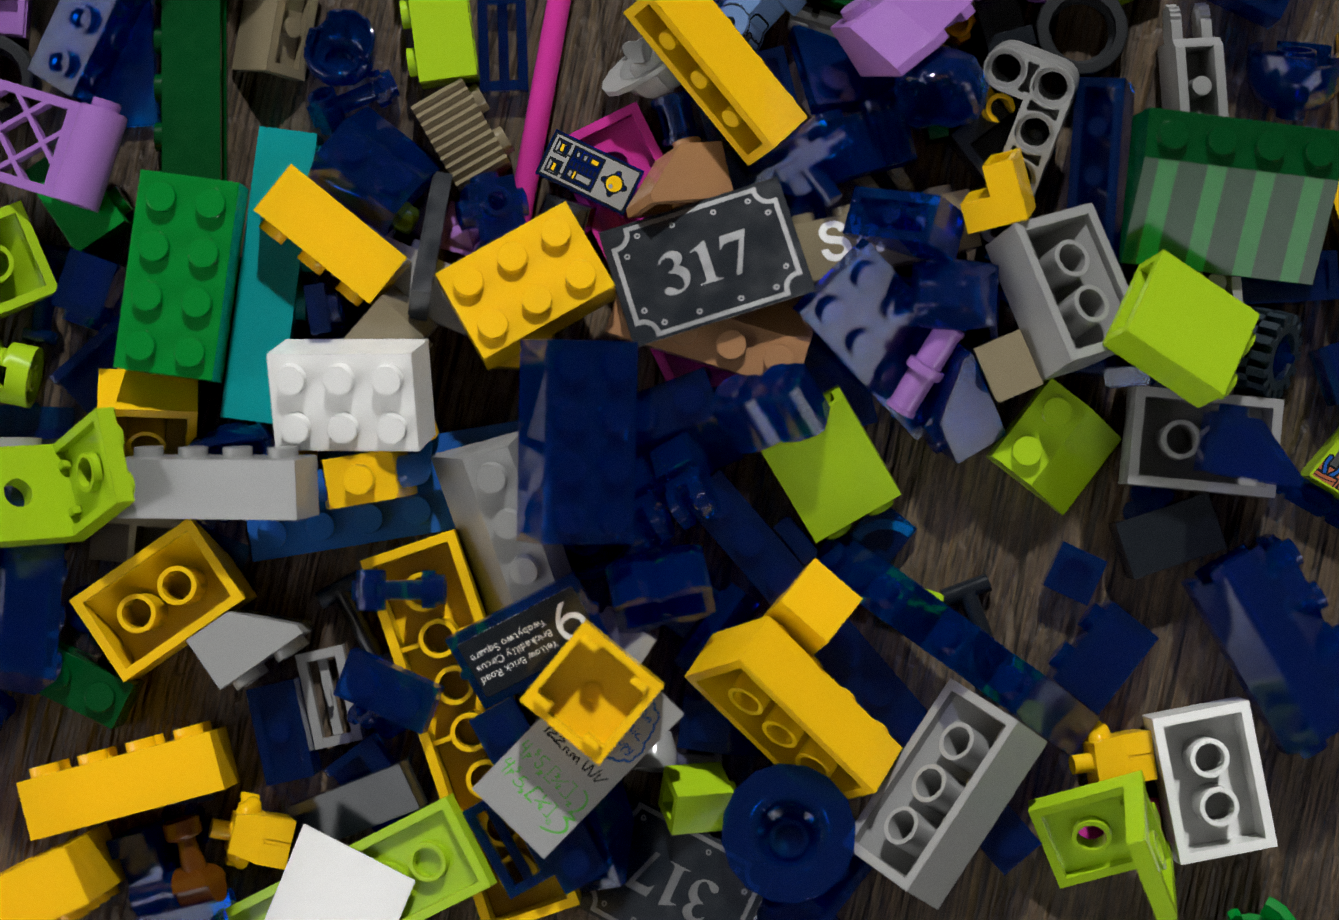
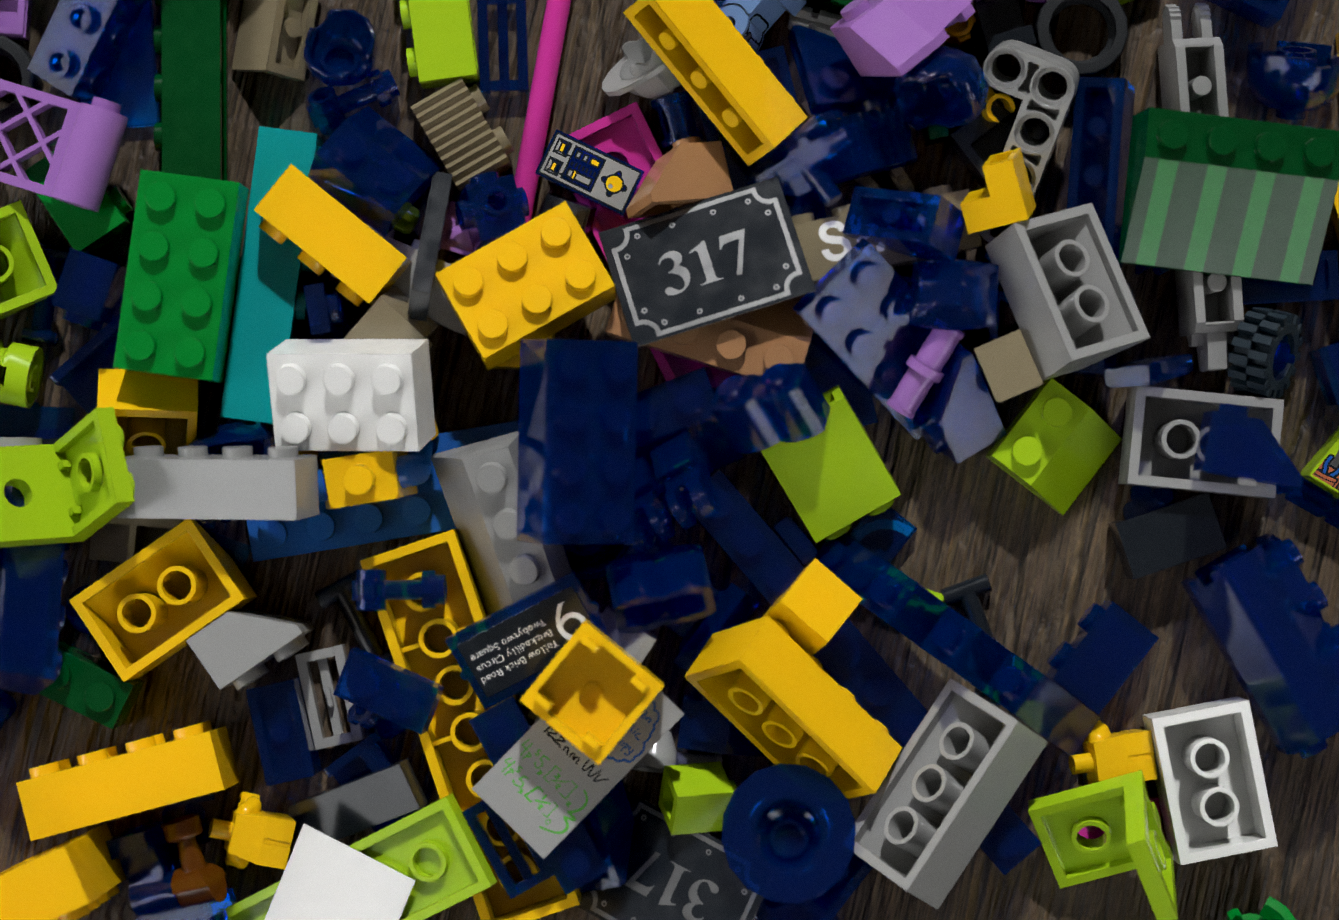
clear blue plate [1041,541,1108,606] -> none
lime brick [1102,250,1260,408] -> none

